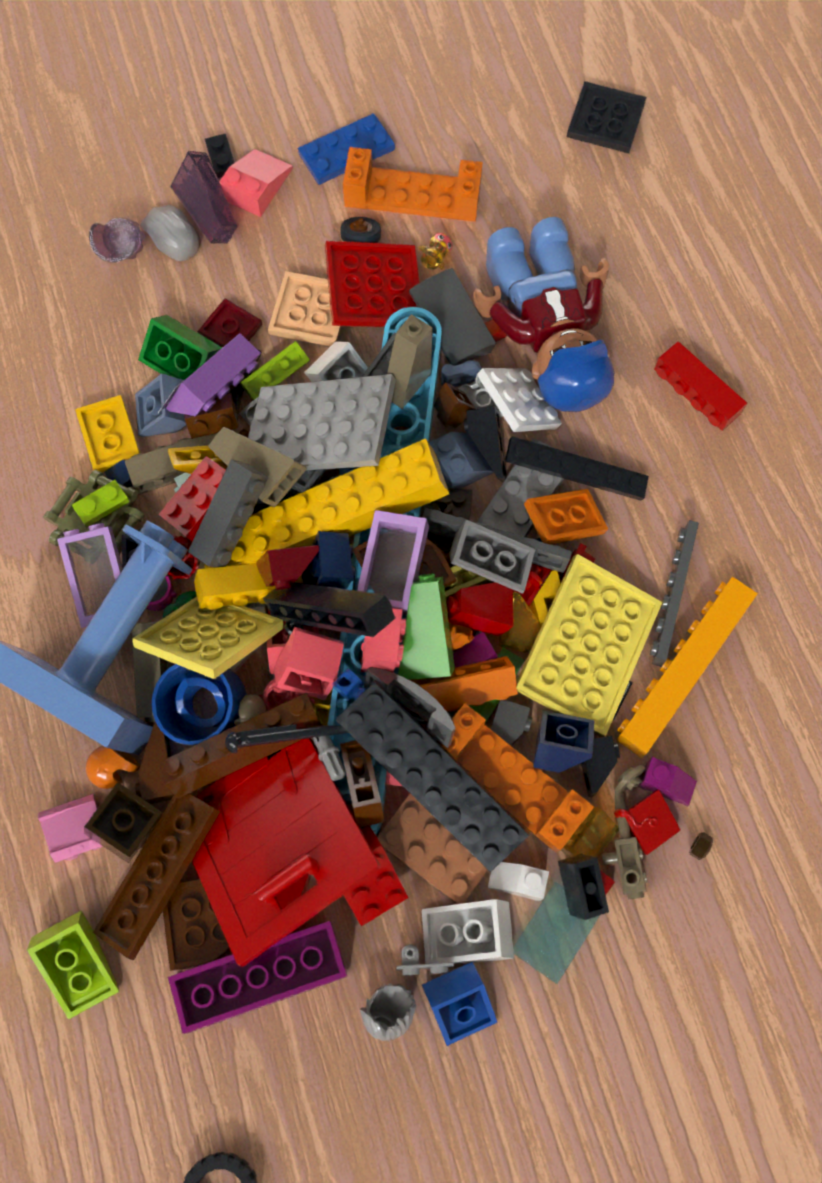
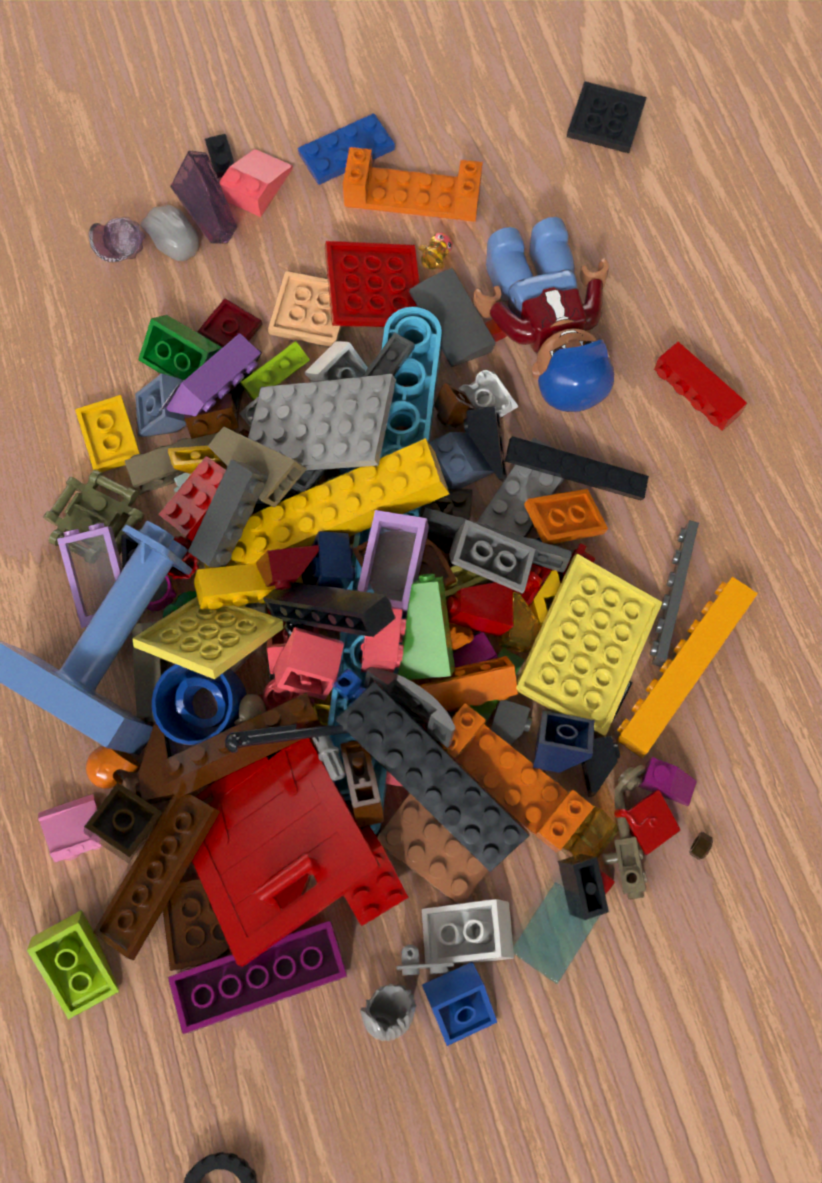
lime plate [72,480,129,528] -> none
dark blue slope [104,459,133,488] -> none
black wheel [340,217,381,243] -> none
dark tan slope [387,314,432,409] -> none
sand blue plate [441,360,482,387] -> none
white plate [477,368,562,432] -> none
white slope [488,862,549,901] -> none

